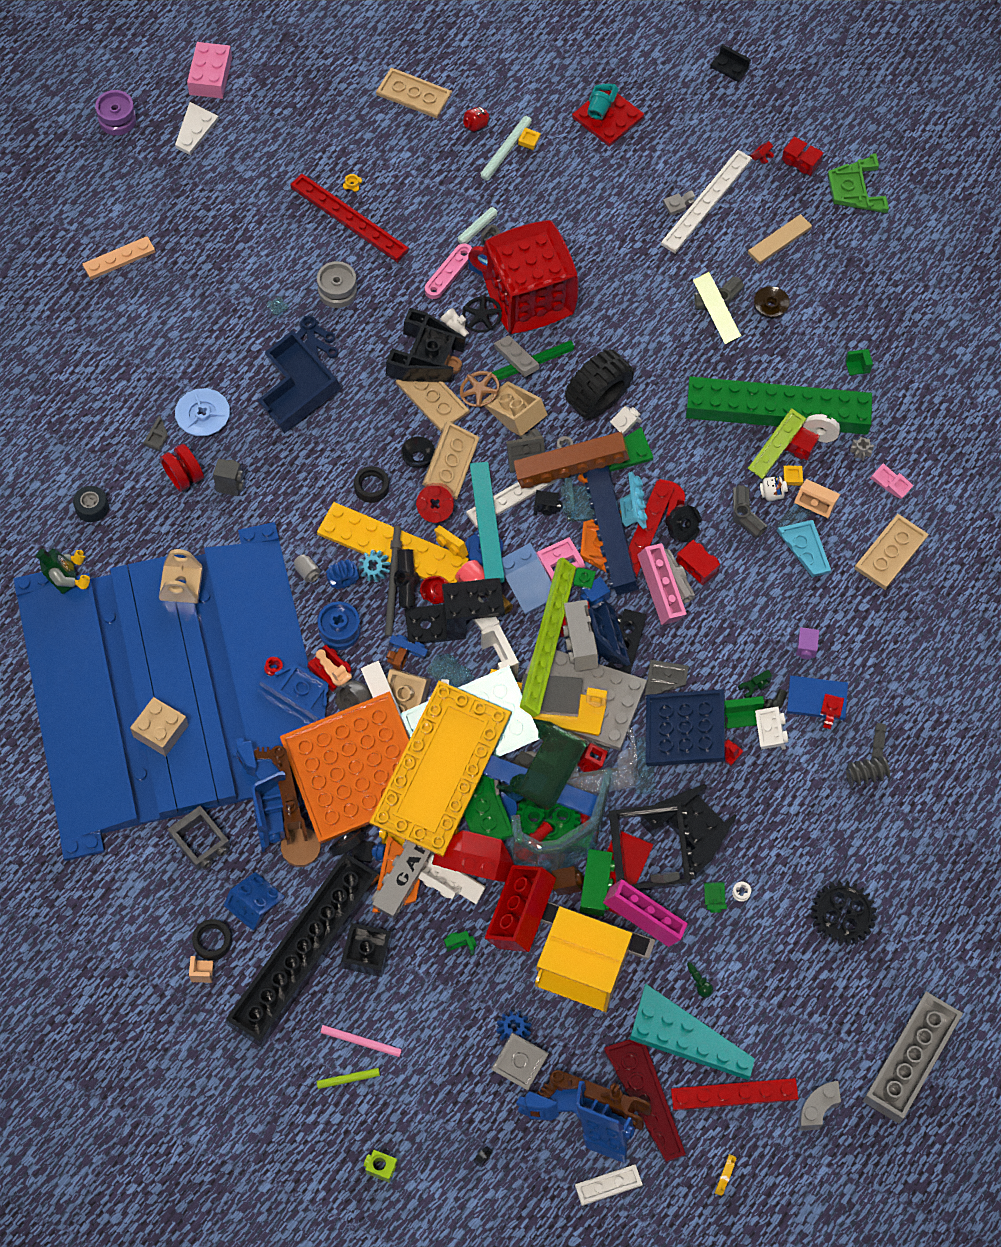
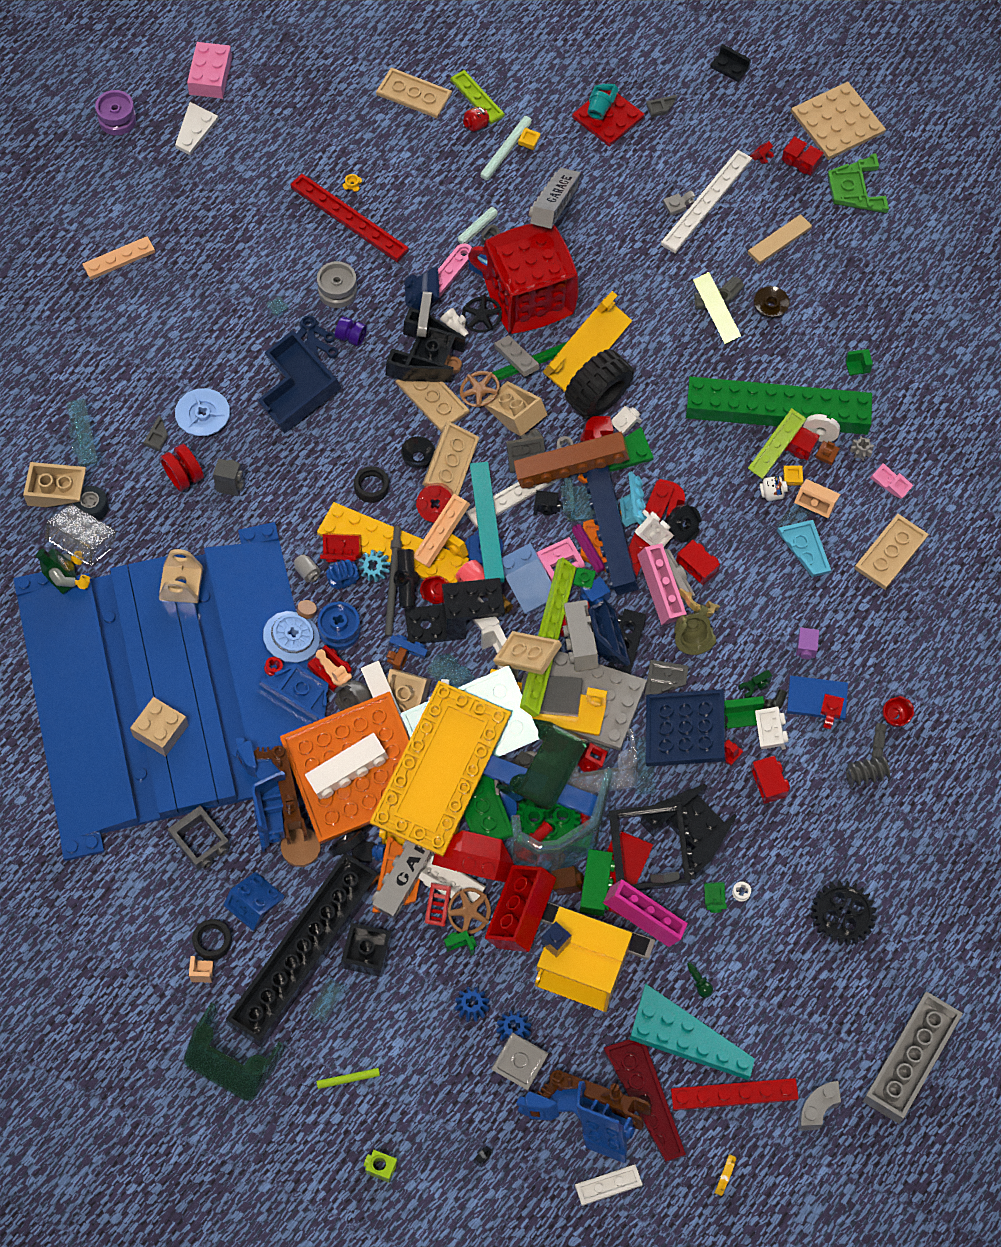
bright pink bar [320,1025,402,1057] -> none
dark grey piece [732,485,768,538] -> none
none -> tan slope [23,462,86,507]
none -> clear brick [45,504,116,566]
none -> clear light blue bracket [67,399,98,466]
none -> clear green windscreen [184,1002,285,1101]
none -> light blue piece [263,611,320,663]
none -> medium nougat tile [297,600,317,619]
none -> white brick [305,733,389,800]
none -> clear light blue tile [307,978,346,1024]
none -> red bracket [320,533,361,562]
none -> dark purple wheel [334,316,367,347]
none -> dark blue slope [404,267,440,310]
none -> light nougat plate [413,494,470,567]
none -> light grey beam [417,291,432,337]
none -> red slope [425,883,452,927]
none -> medium nougat wheel [448,888,491,934]
none -> lime tile [450,70,505,125]
none -> blue gear [455,987,489,1022]
none -> tan tile [493,631,562,675]
none -> light grey brick [529,167,581,228]
none -> dark blue brick [541,922,572,958]
none -> yellow bracket [542,291,632,392]
none -> magenta axle [572,524,605,573]
none -> red brick [580,416,614,441]
none -> white bracket [634,510,674,547]
none -> dark grey tile [646,95,677,118]
none -> olive helmet [674,588,720,655]
none -> red brick [750,756,790,804]
none -> tan plate [791,82,886,160]
none -> dark orange tile [815,441,840,465]
none -> red hair [882,696,914,727]

